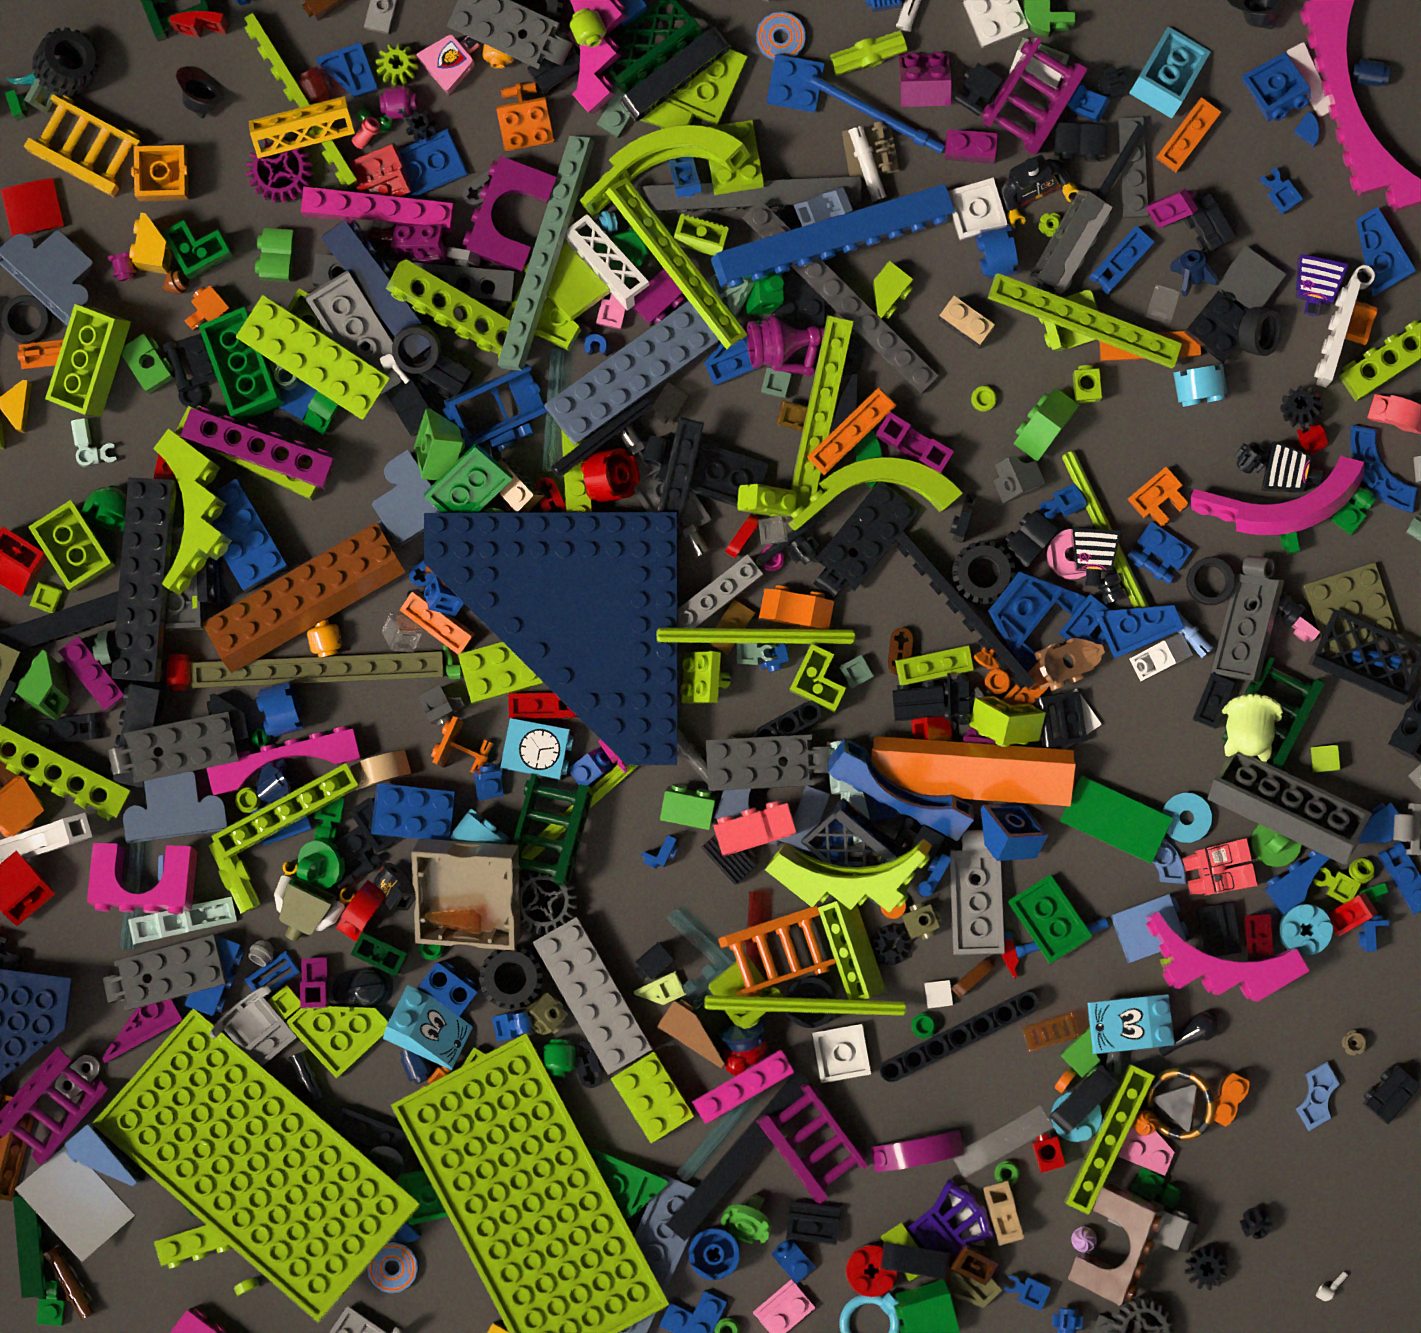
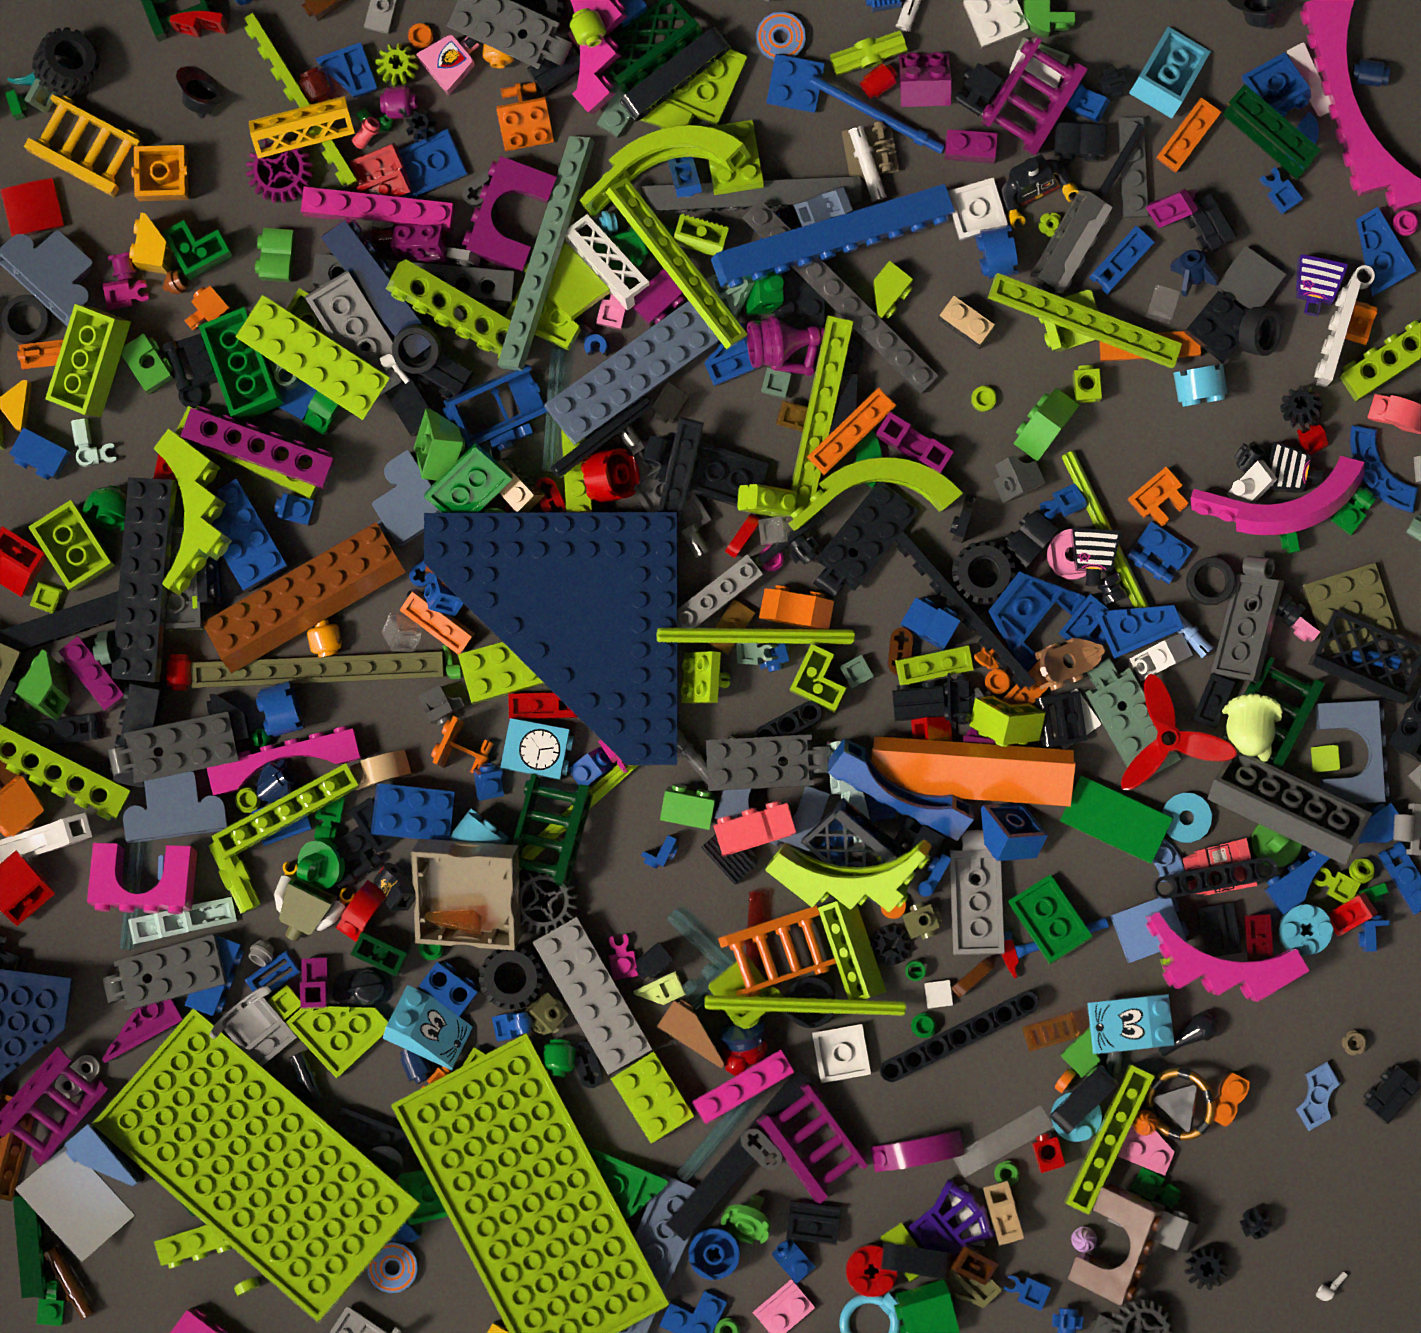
none -> blue brick [9,428,71,481]
none -> dark pink plate [103,279,149,310]
none -> blue bracket [275,492,315,526]
none -> orange tile [408,23,433,49]
none -> dark pink plate [609,934,638,980]
none -> dark grey beam [740,1128,782,1170]
none -> red brick [859,63,897,99]
none -> blue brick [900,597,960,650]
none -> green hinge [905,960,926,981]
none -> sand green hinge [1085,658,1181,774]
none -> red piece [1121,674,1237,790]
none -> black beam [1152,857,1278,899]
none -> dark green fence [1222,84,1321,179]
none -> white tile [1227,460,1277,504]
none -> sand blue arch [1315,701,1389,804]
none -> dark pink plate [1393,211,1418,236]

